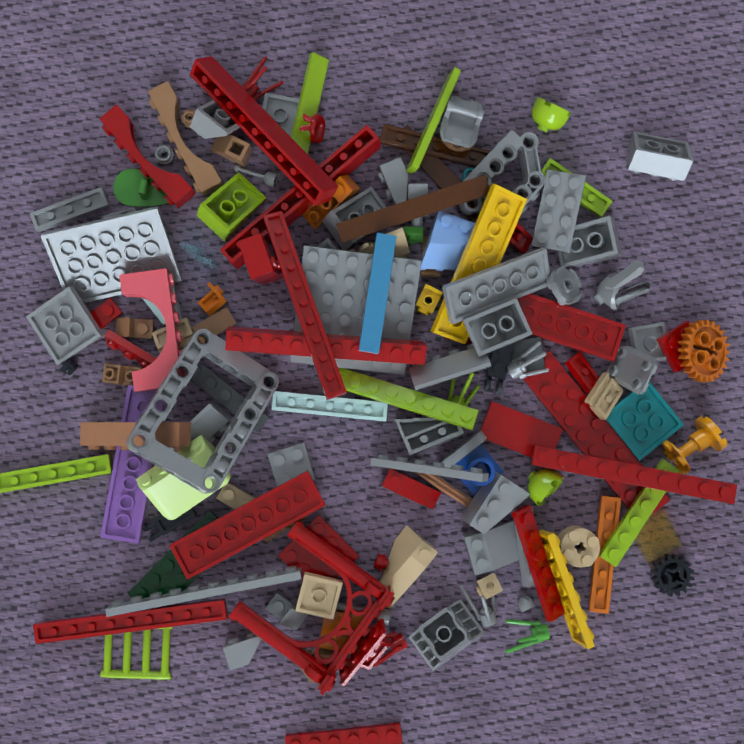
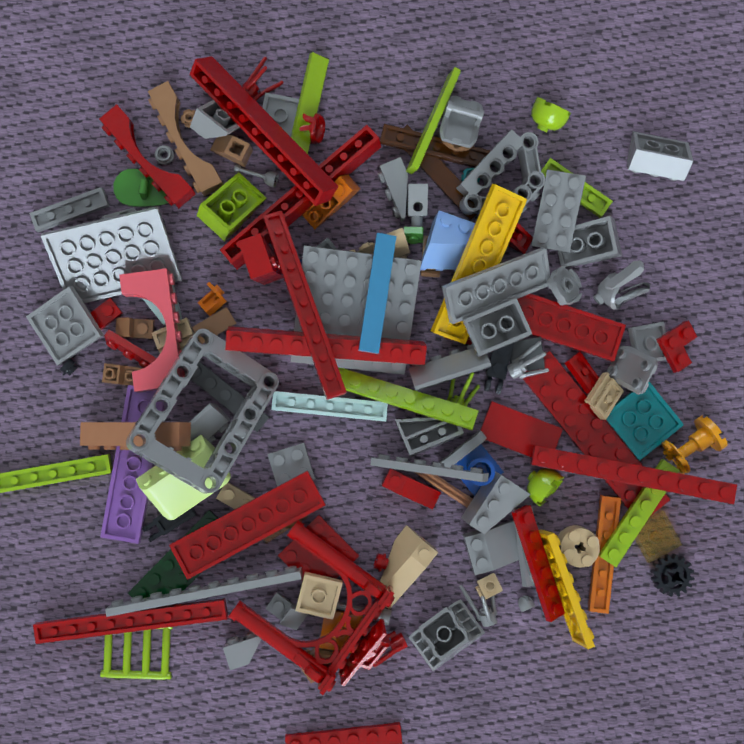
clear light blue slope [180,242,218,270] -> none
light grey slope [322,186,386,251] -> none
reddish brown tile [336,174,490,243] -> none
yellow brick [415,284,443,316] -> none
bright green plant [505,619,550,654] -> none
orange gear [677,320,730,382] -> none

